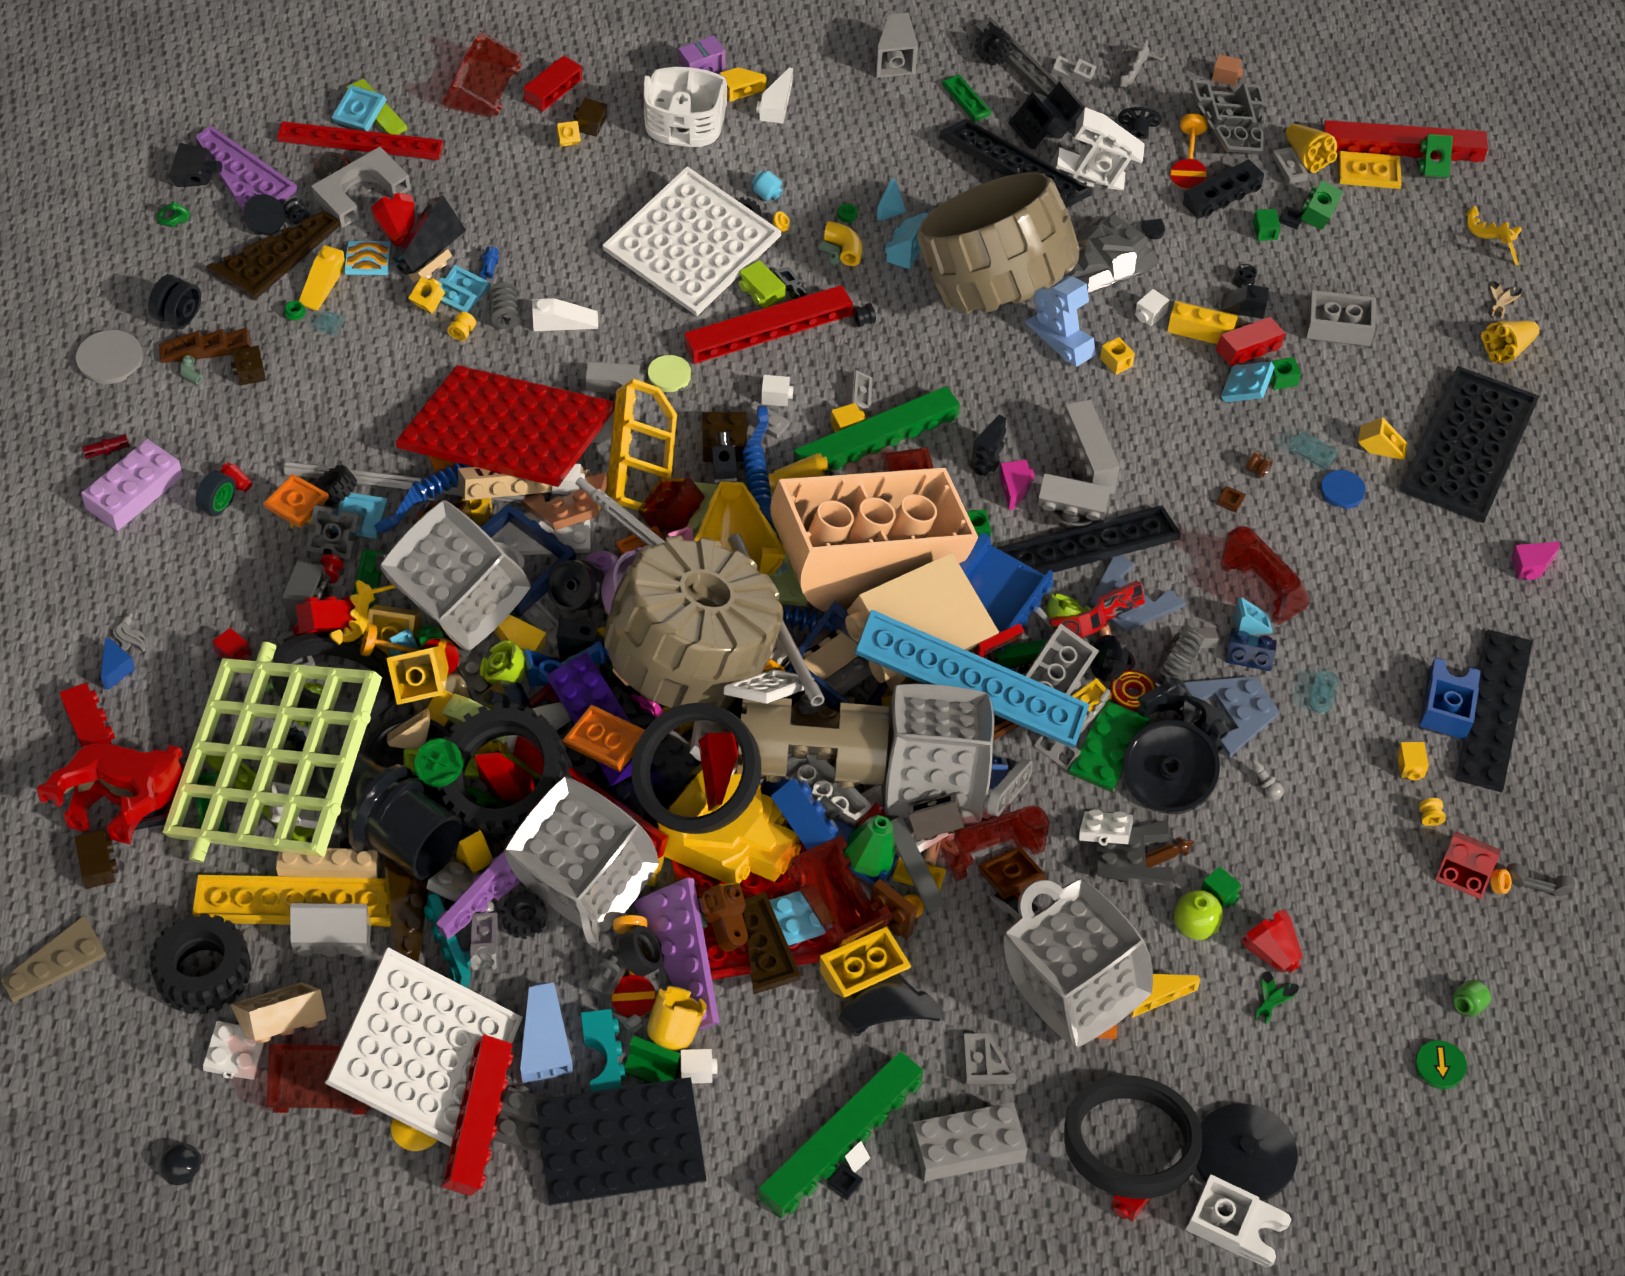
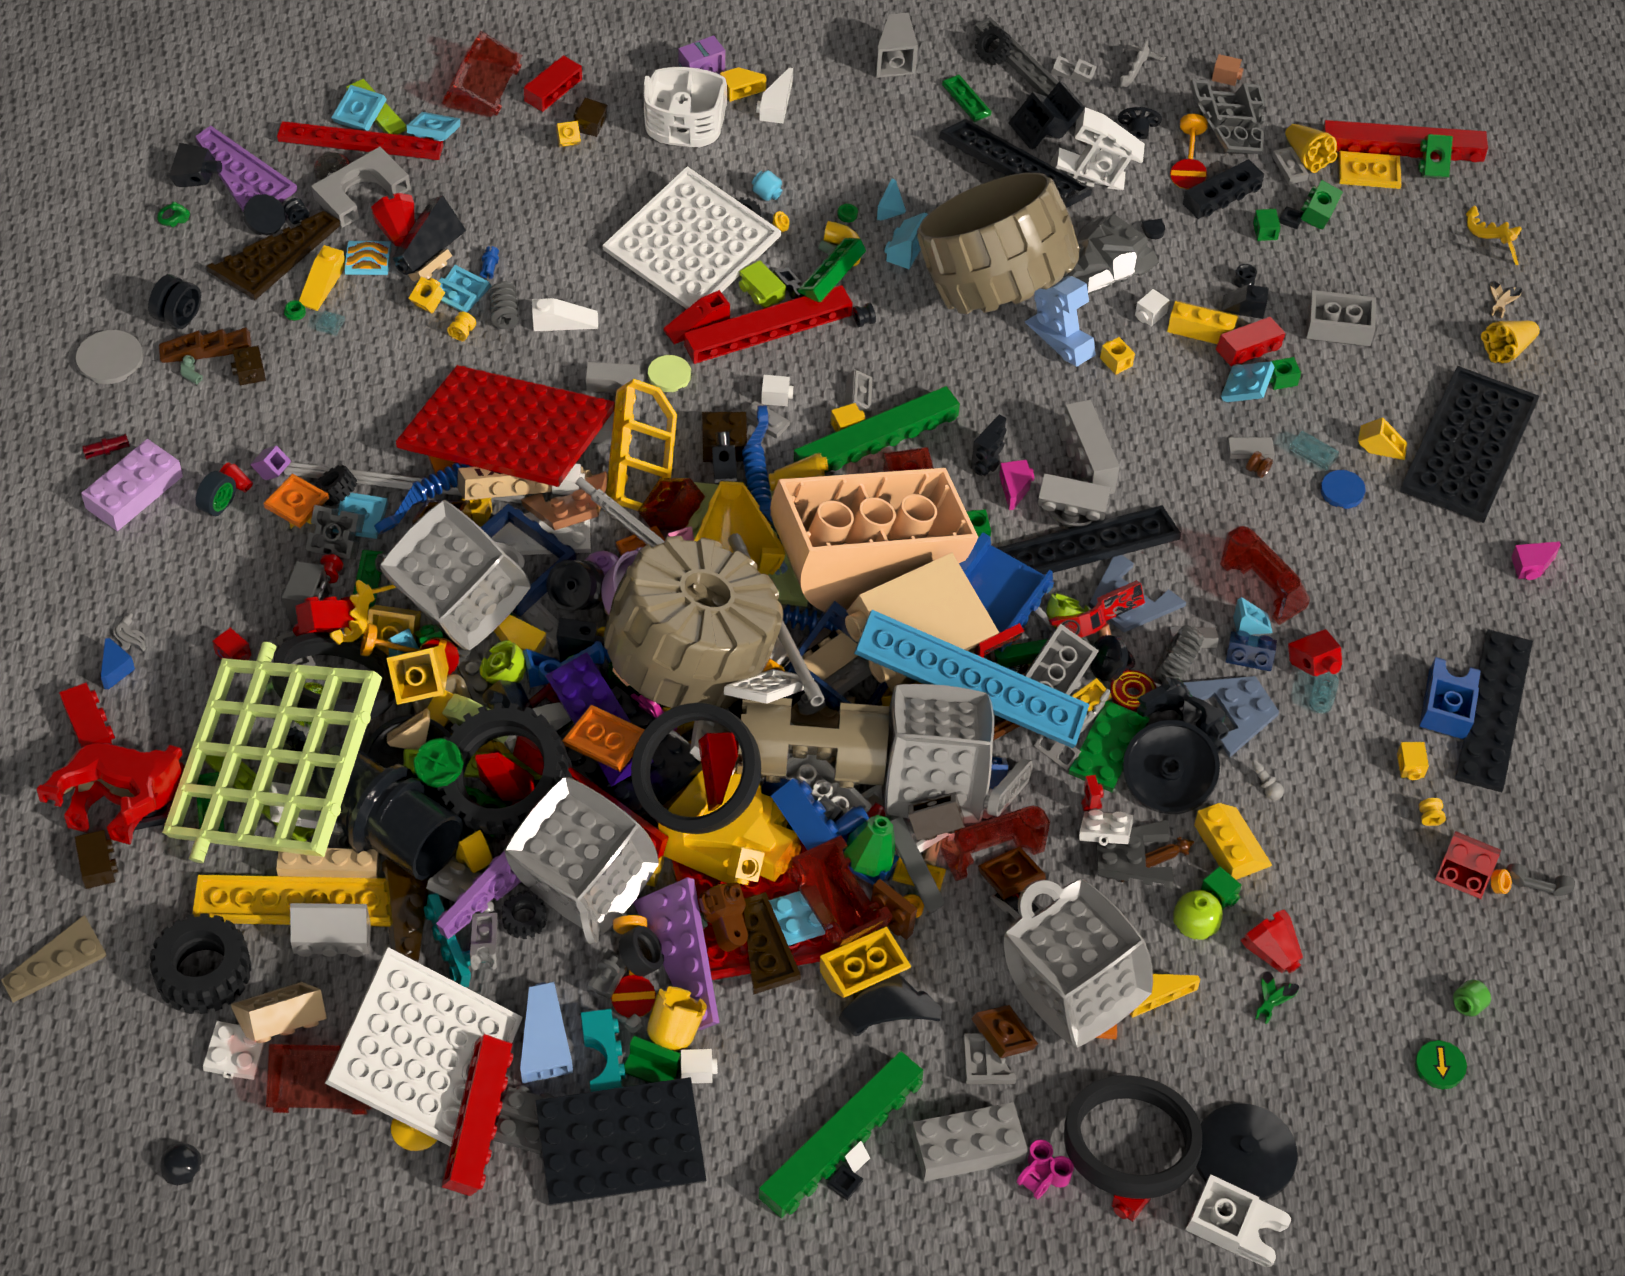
reddish brown tile [1216,486,1246,513] -> none
none -> medium lavender brick [250,445,291,480]
none -> medium azure plate [407,112,460,141]
none -> red slope [663,290,730,345]
none -> yellow brick [726,845,765,885]
none -> green slope [798,238,866,302]
none -> blue cone [835,805,869,836]
none -> reddish brown plate [972,1005,1038,1058]
none -> dark pink piece [1016,1139,1074,1199]
none -> red plate [1081,775,1104,811]
none -> yellow slope [1194,803,1272,880]
none -> light grey tile [1228,437,1275,459]
none -> red torso [1288,629,1342,676]

